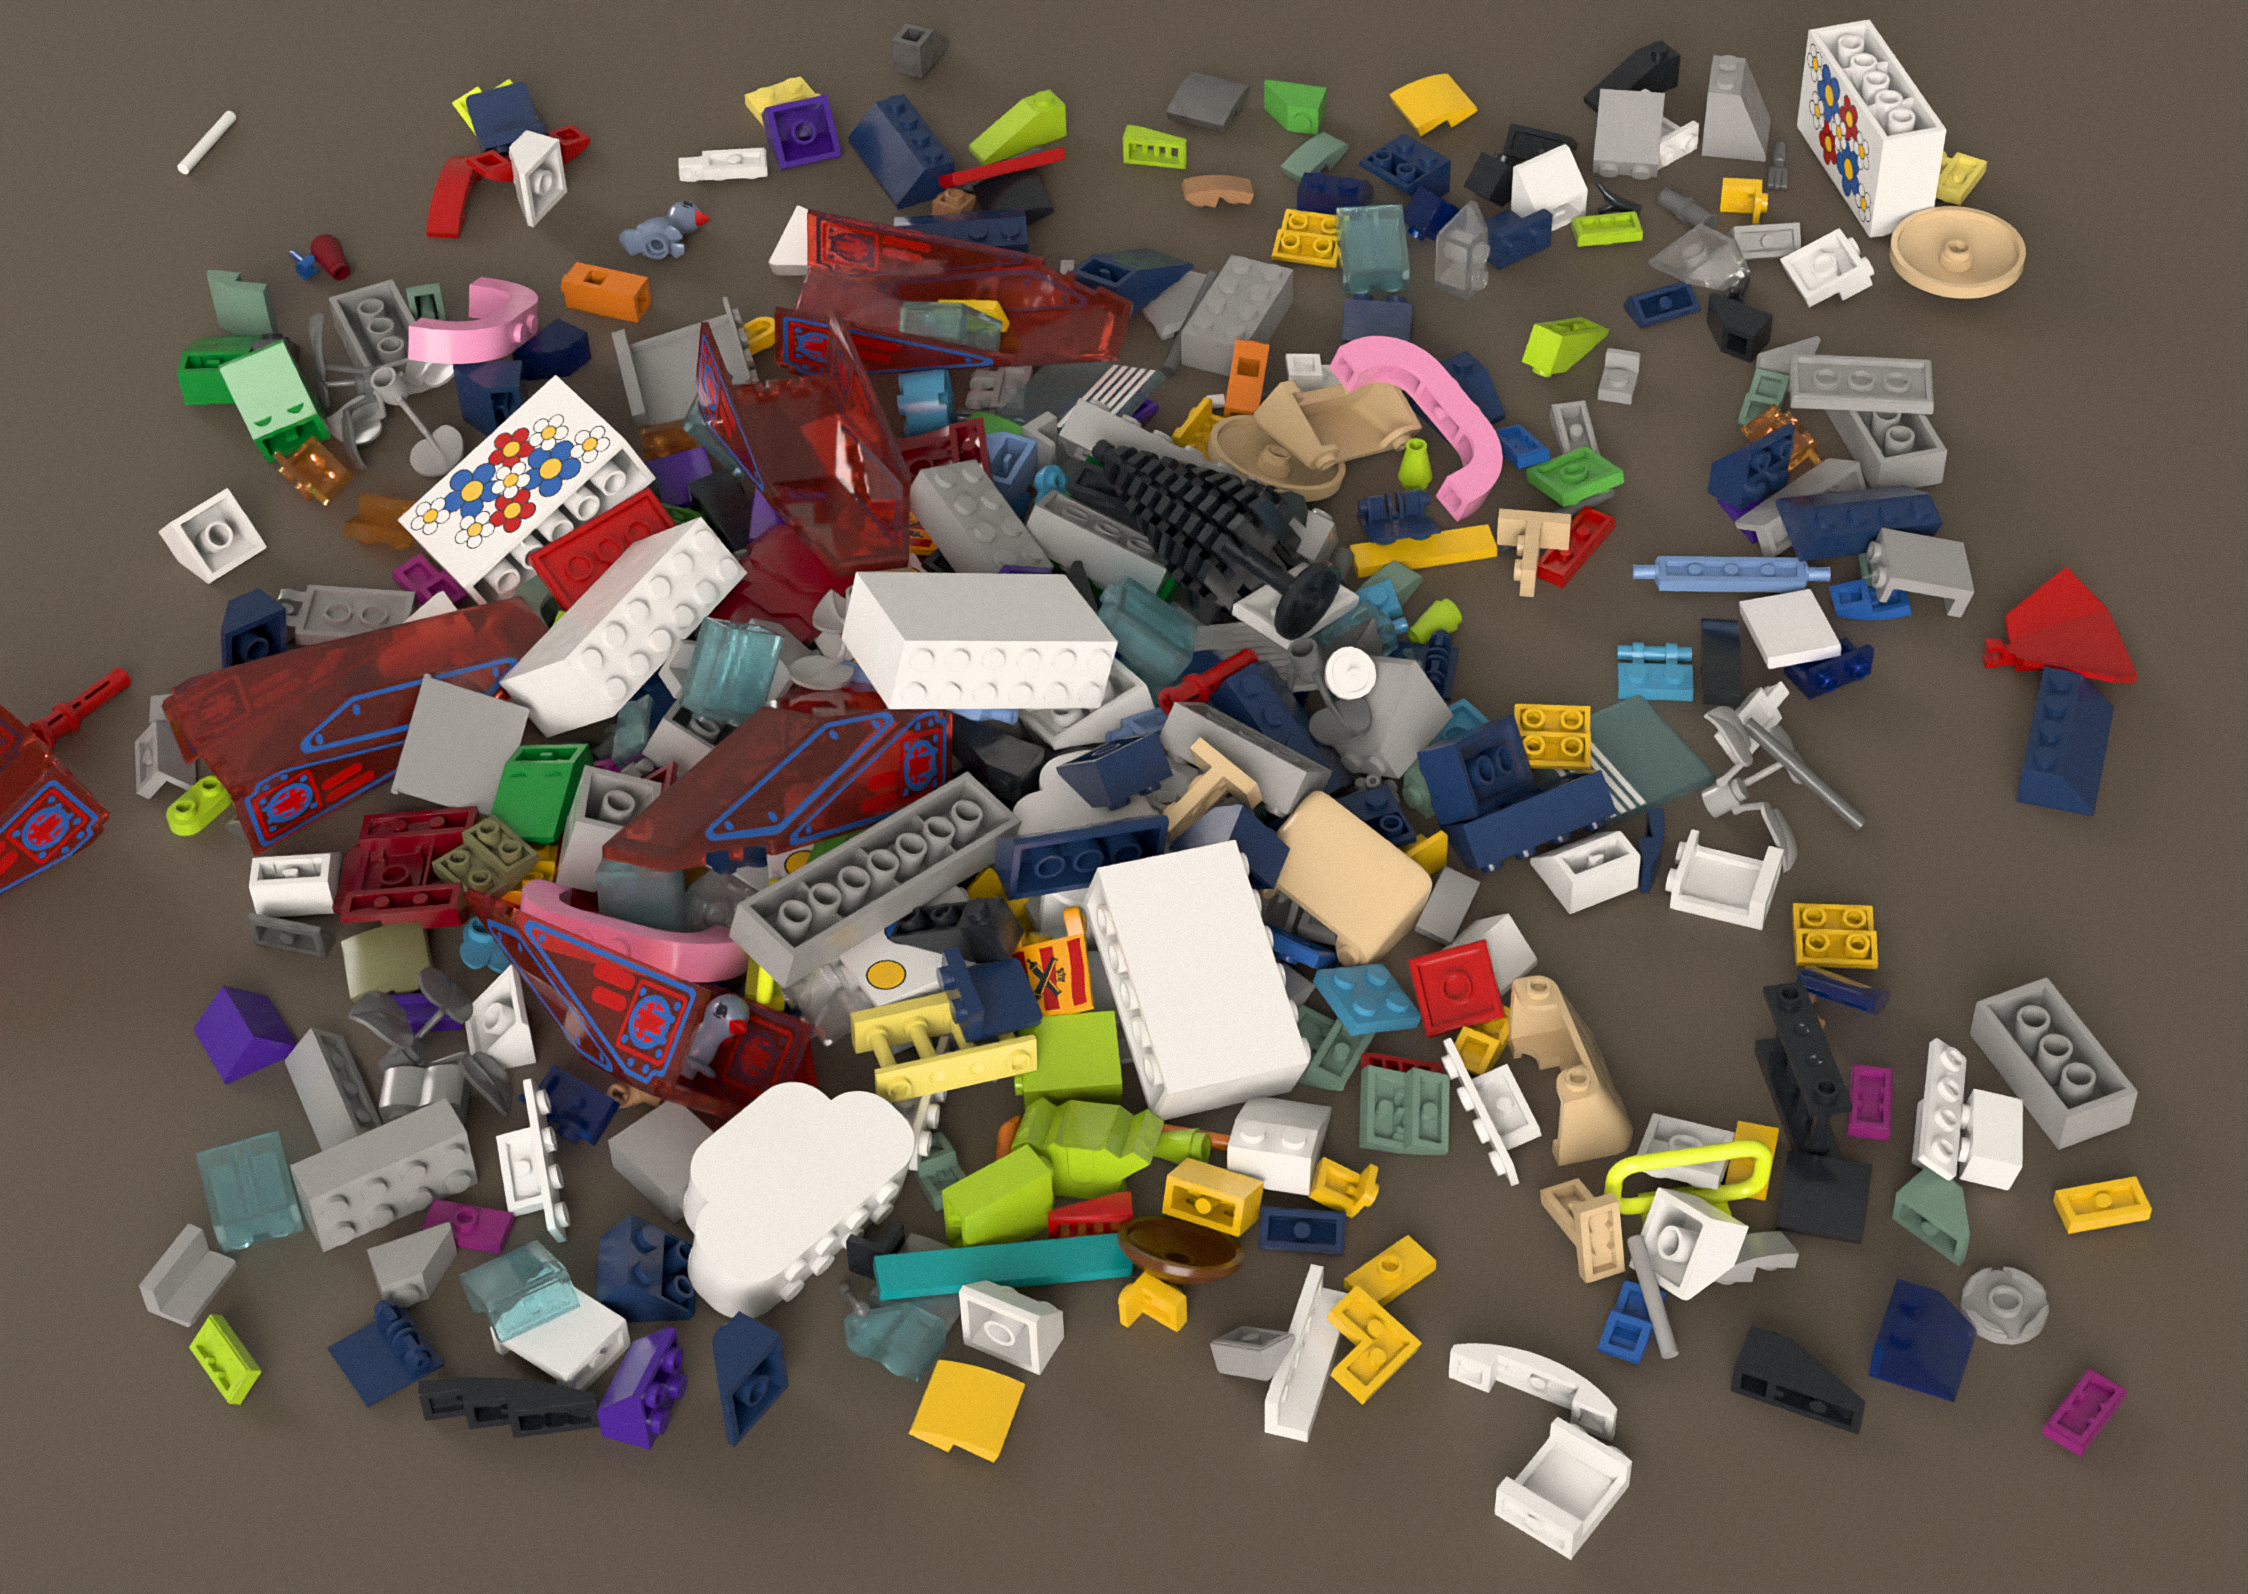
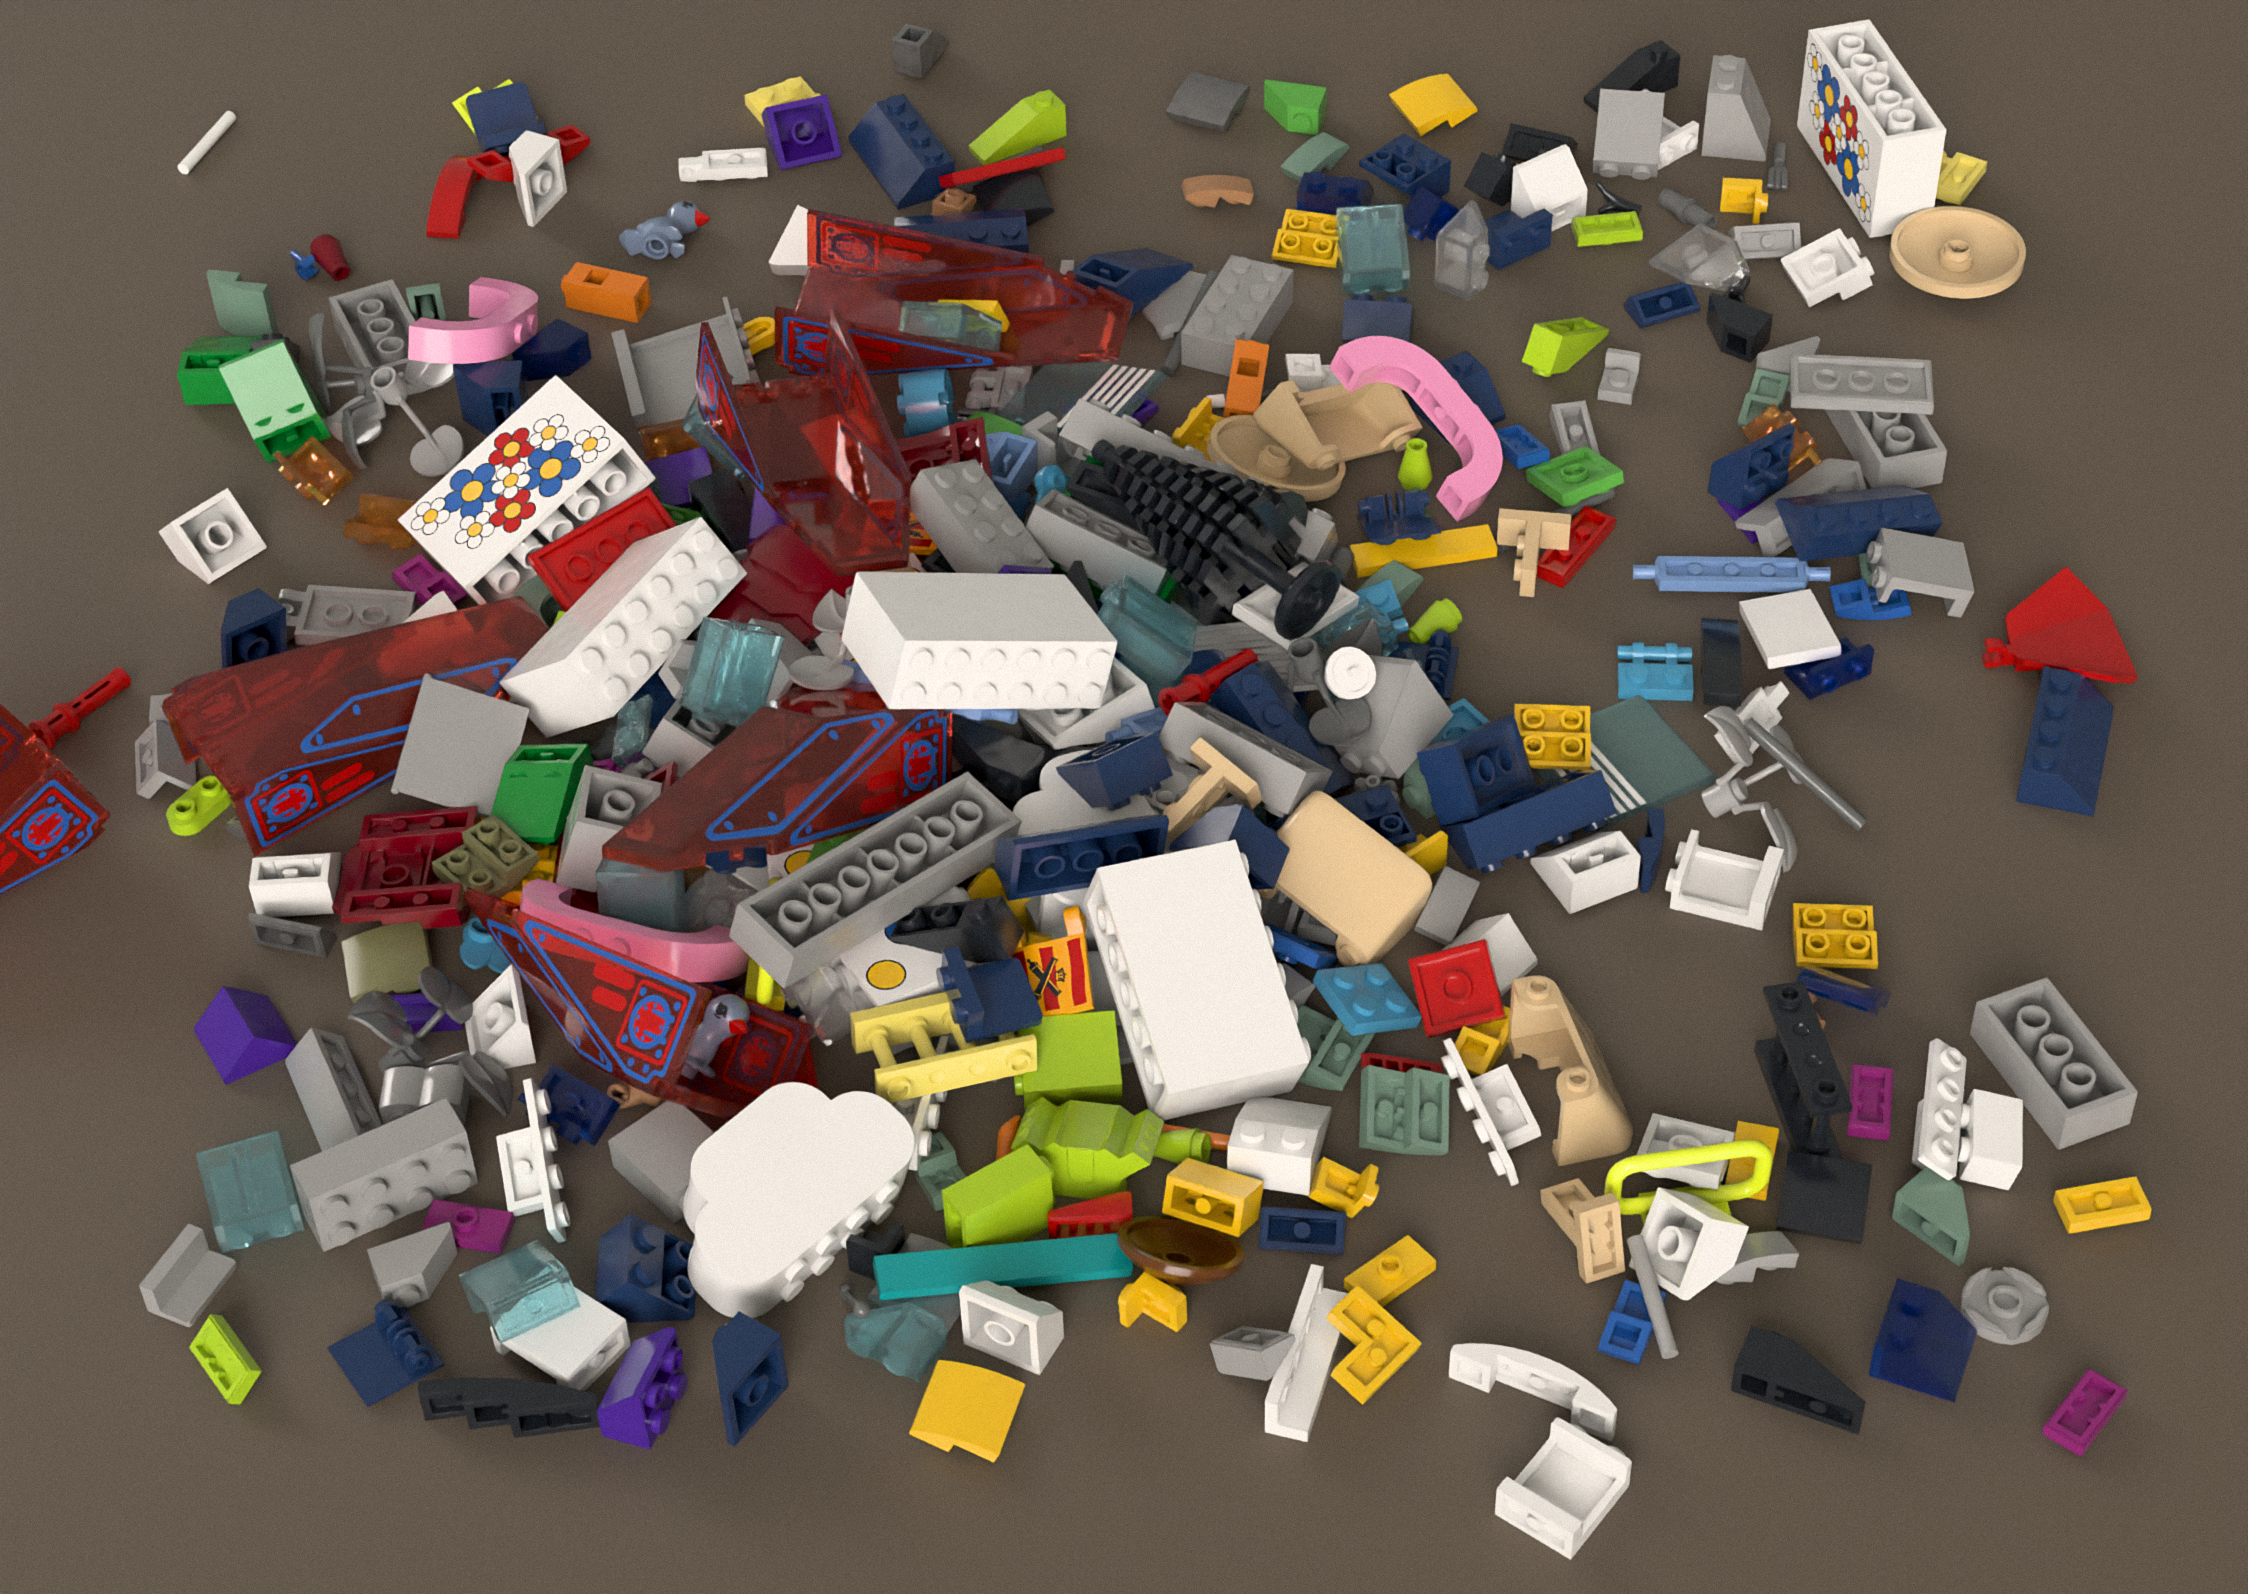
lime slope [1123,125,1187,169] -> none

